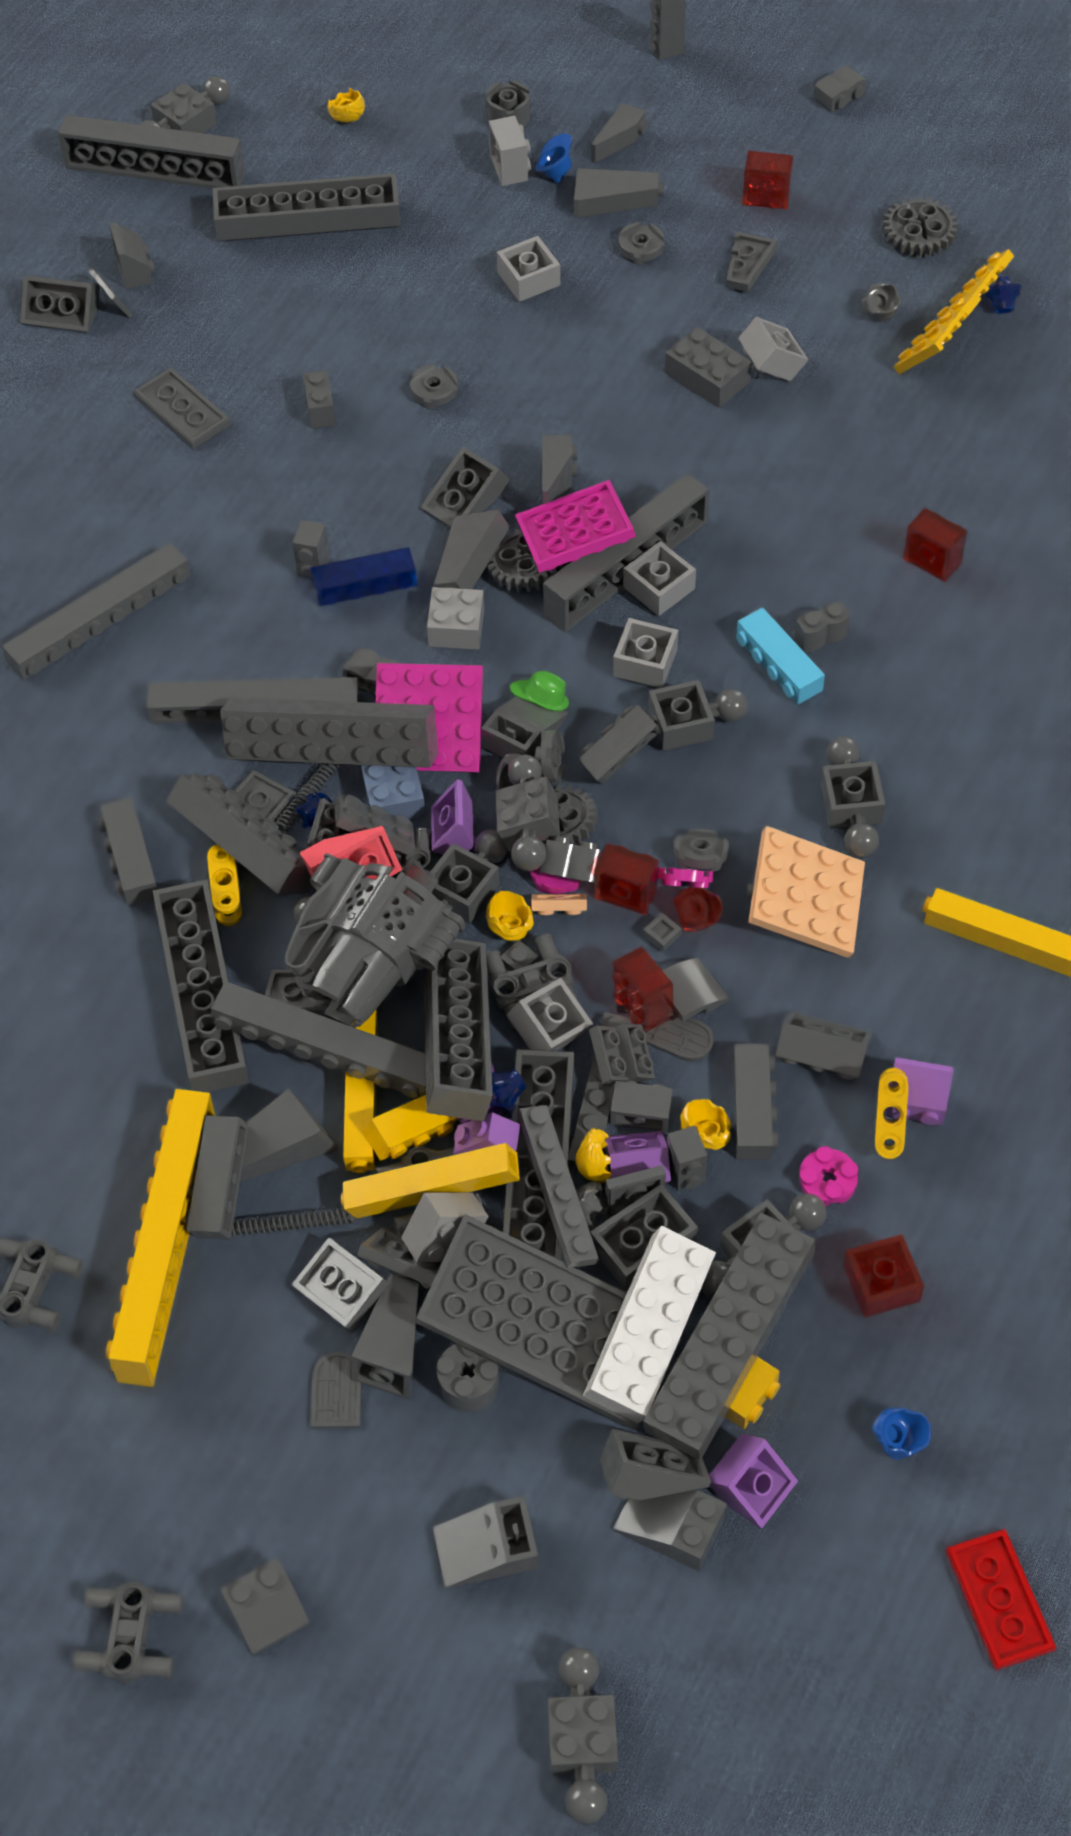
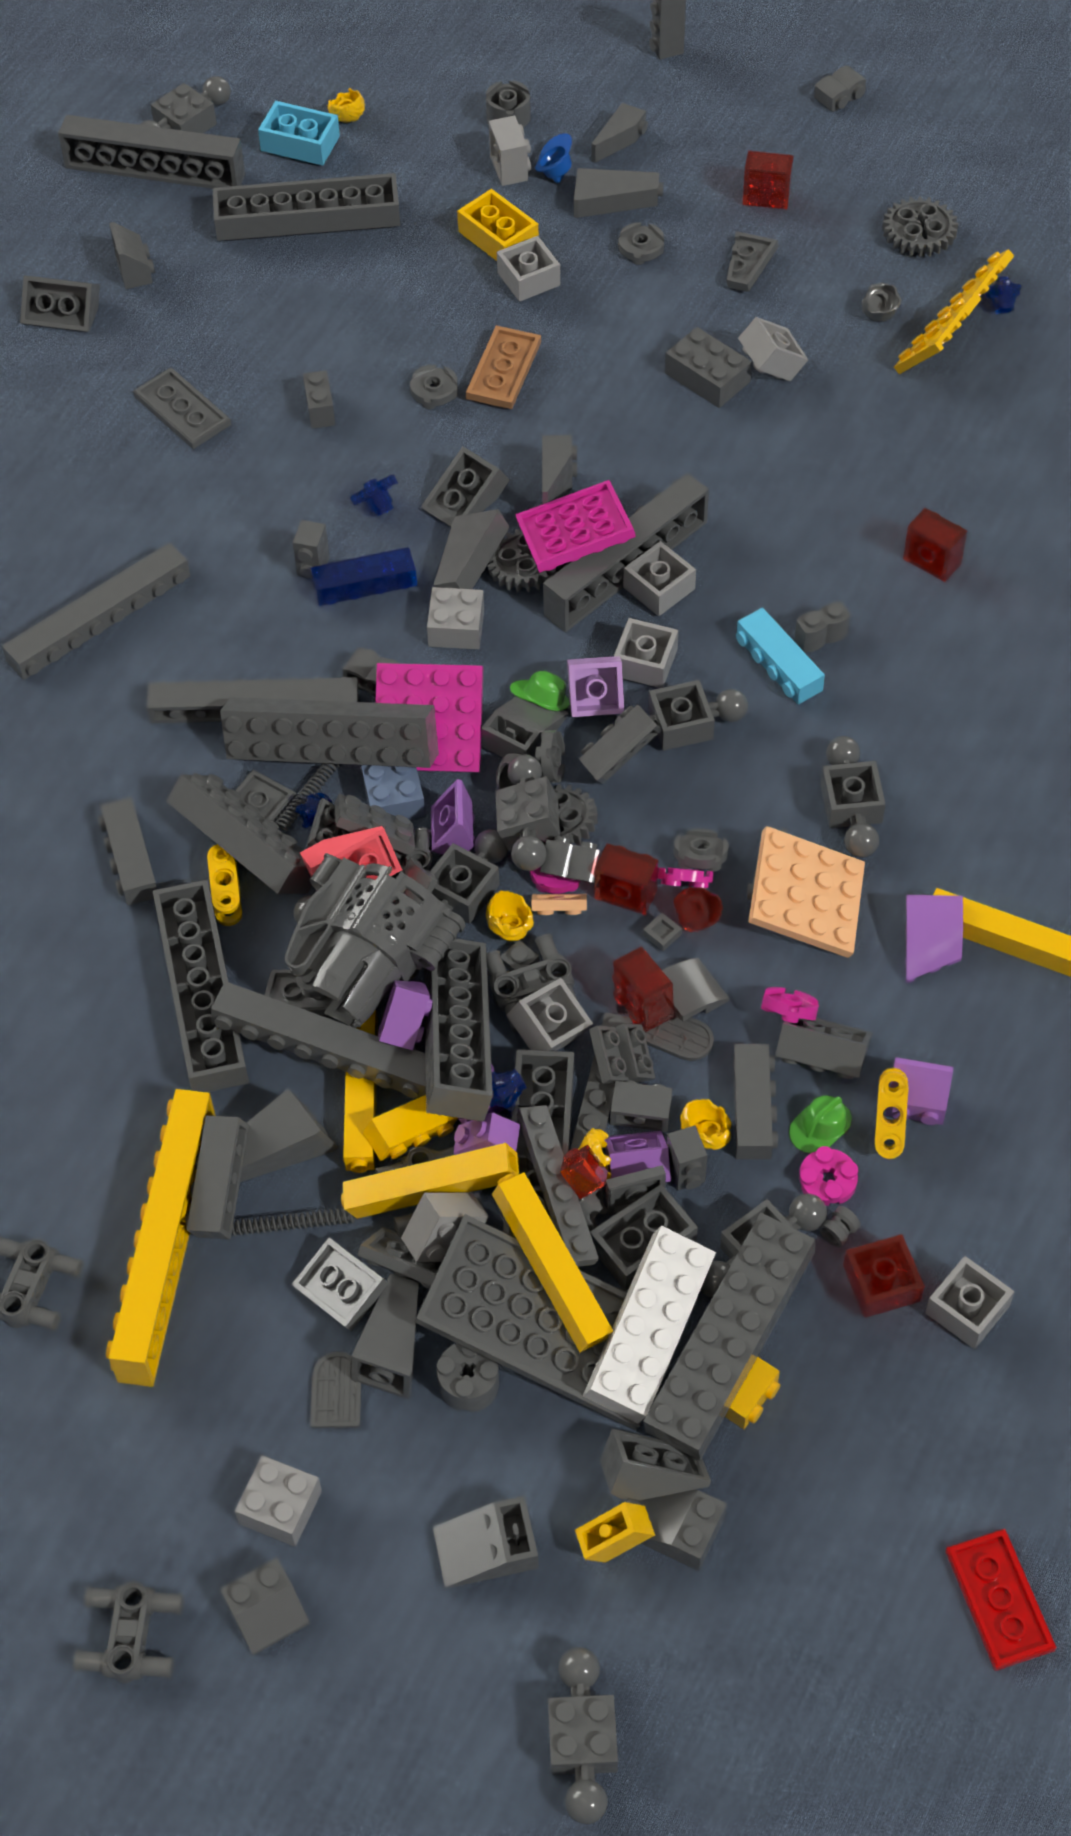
dark grey window [88,267,134,318] -> none
medium lavender slope [709,1433,798,1529] -> none
blue hair [872,1407,931,1460] -> none
none -> light grey brick [235,1455,322,1547]
none -> medium azure brick [258,101,340,165]
none -> clear blue plant [349,474,398,517]
none -> medium lavender slope [377,980,433,1050]
none -> yellow brick [457,189,539,261]
none -> medium nougat plate [466,326,541,409]
none -> yellow brick [492,1172,614,1353]
none -> clear red brick [560,1145,608,1199]
none -> lavender brick [567,656,624,717]
none -> yellow brick [575,1502,655,1563]
none -> dark pink plate [761,987,819,1023]
none -> bright green piece [789,1095,852,1154]
none -> dark grey wheel [819,1206,861,1248]
none -> medium lavender slope [905,895,963,983]
none -> light grey brick [925,1256,1015,1349]

